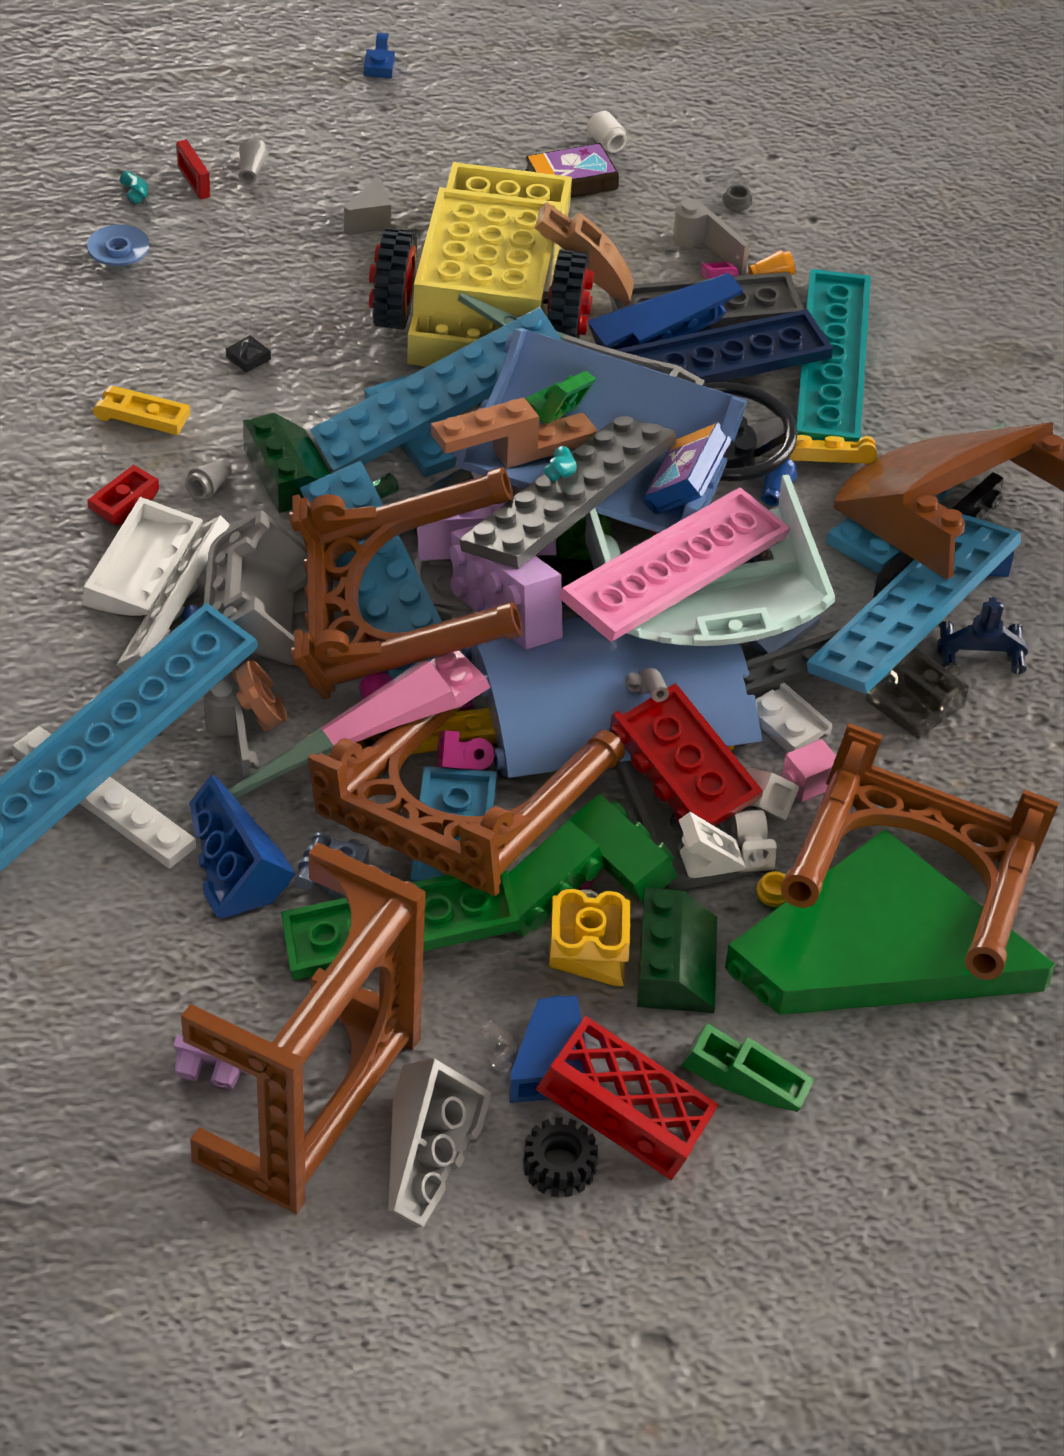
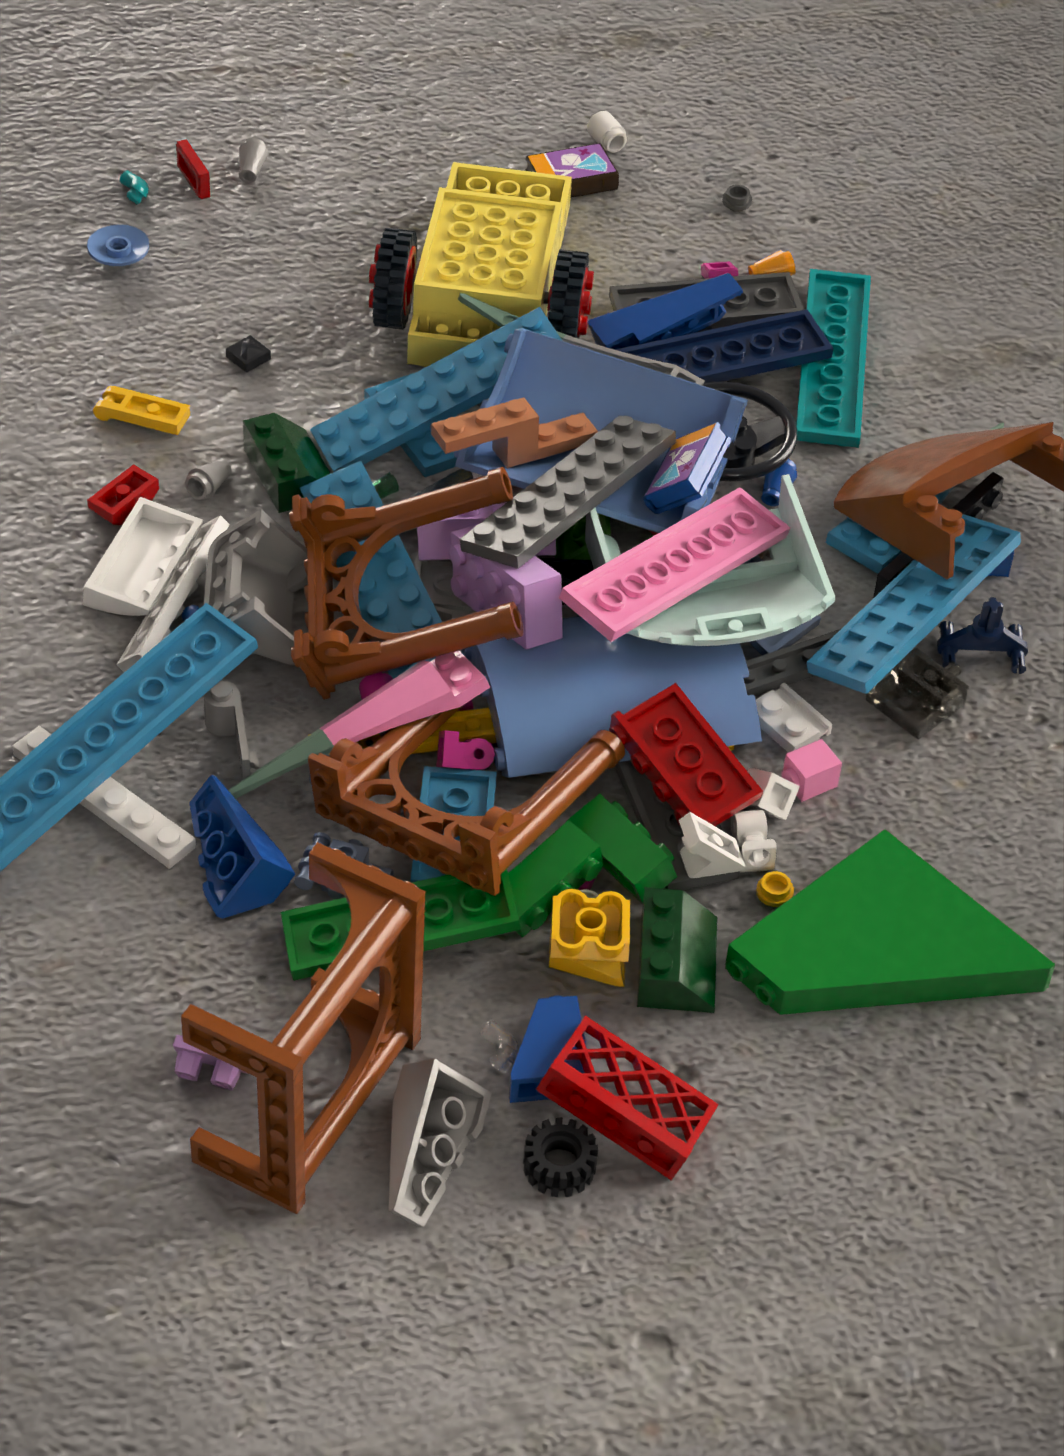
nougat plate [231,660,288,732] -> none
light grey slope [344,177,391,234] -> none
blue plate [364,32,395,78] -> none
green bracket [526,371,596,424] -> none
medium nougat slope [535,202,634,305] -> none
teal arm [543,446,577,482] -> none
light grey arm [625,668,669,702] -> none
light grey door [673,199,750,275] -> none
green slope [681,1023,814,1112] -> none
dark orange arch [781,723,1059,980] -> none
yellow plate [789,435,877,464] -> none

